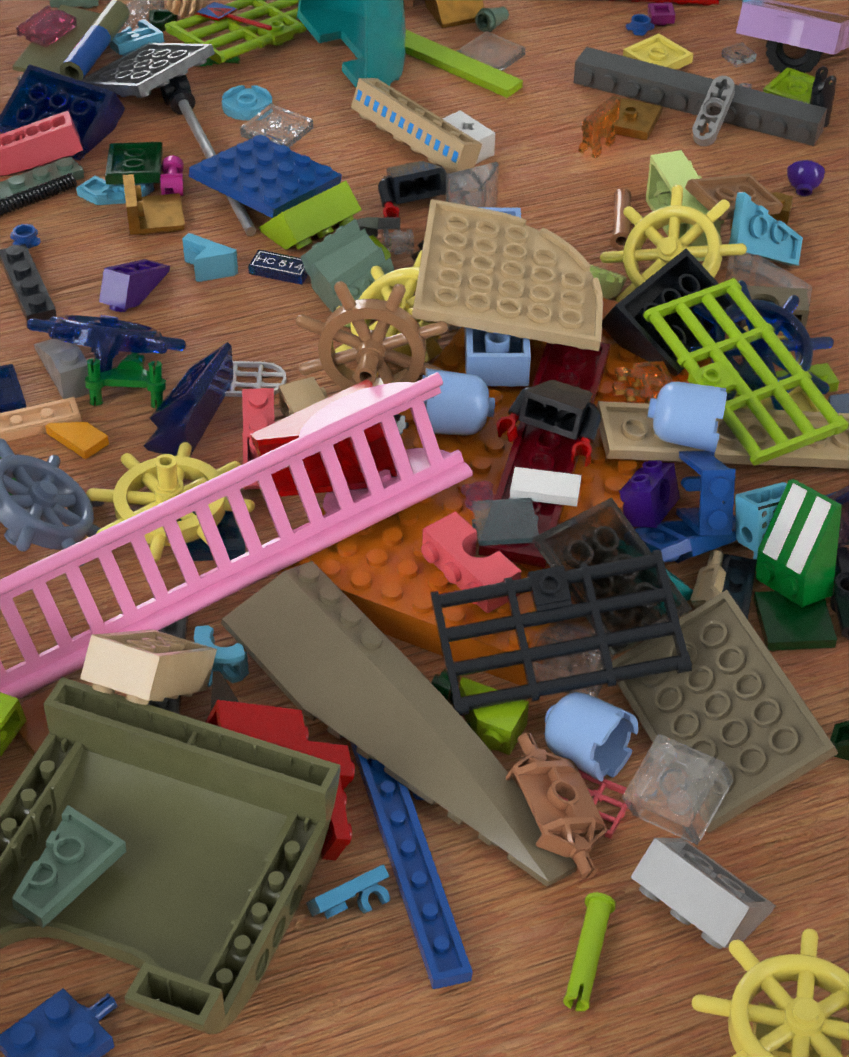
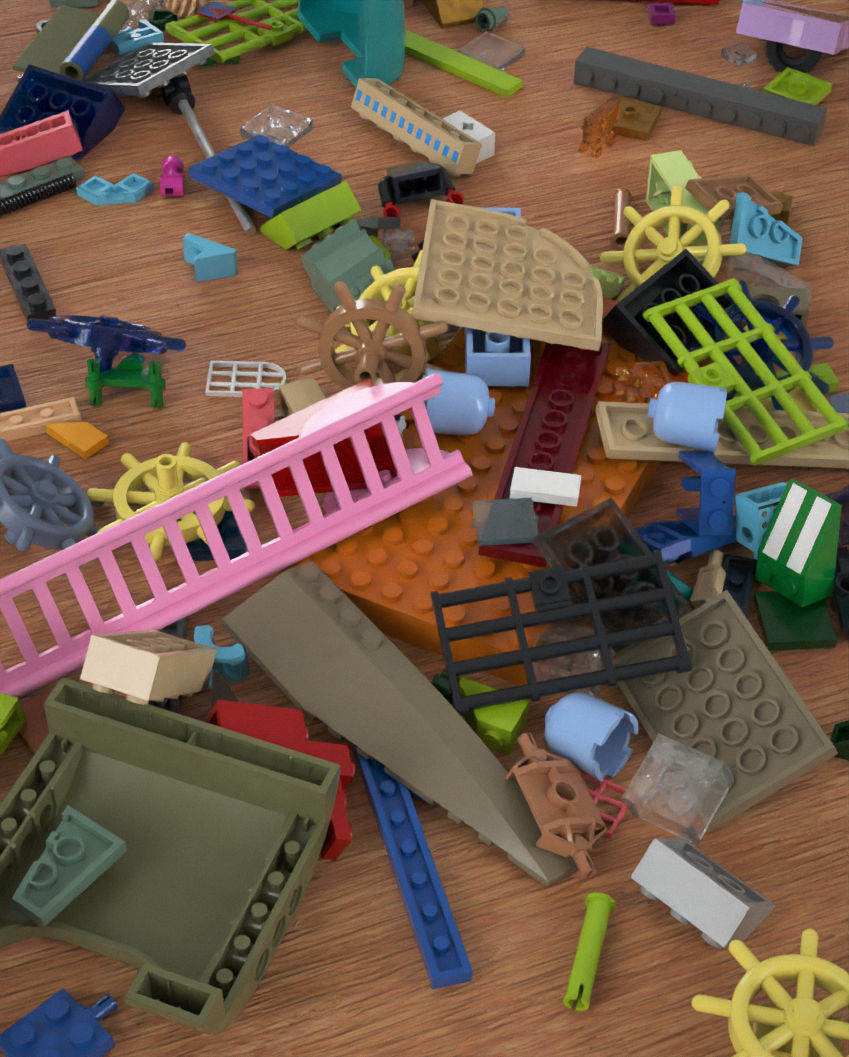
blue plate [10,224,41,249] -> none
clear pink plate [16,5,77,48] -> none
light grey slope [34,336,89,399] -> none
dark purple slope [99,259,170,312] -> none
dark green tile [105,142,163,185] -> none
pearl gold bracket [123,174,185,235] -> none
clear blue slope [144,342,233,457] -> none
medium azure tile [221,85,273,121] -> none
clear blue tile [248,249,308,285] -> none
dark azure plate [306,864,390,919] -> none
coral arch [421,511,521,614] -> none
clear slope [446,162,499,208] -> none
clear pink plate [461,481,495,512] -> none
black torso [496,380,601,467] -> none
dark purple brick [619,460,680,528] -> none
light yellow plate [623,33,693,70] -> none
blue plate [626,14,655,36] -> none
light grey beam [692,76,735,146] -> none
dark purple brick [787,160,825,196] -> none
black piece [810,67,836,127] -> none

